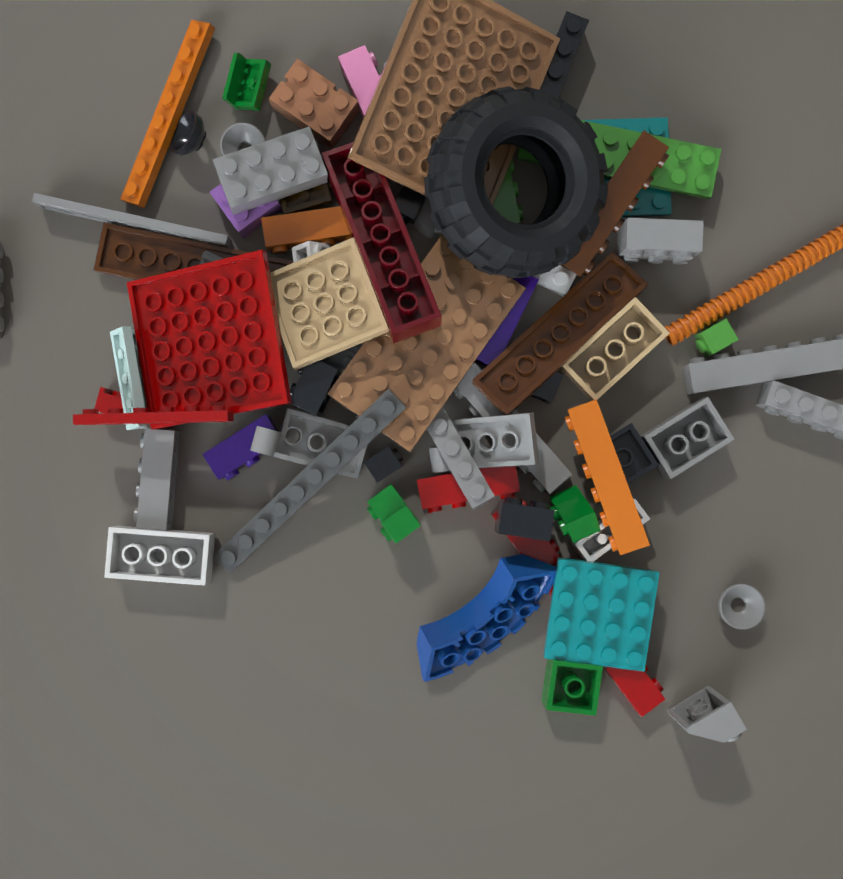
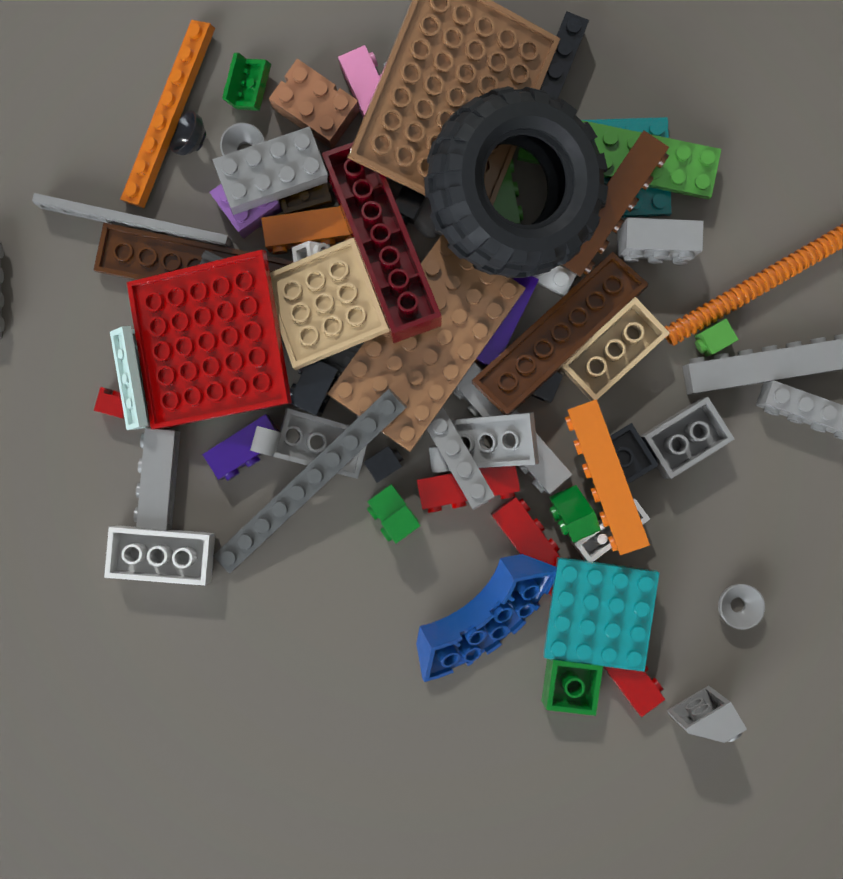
red plate [73,406,234,425] -> none
black brick [494,497,555,541] -> none

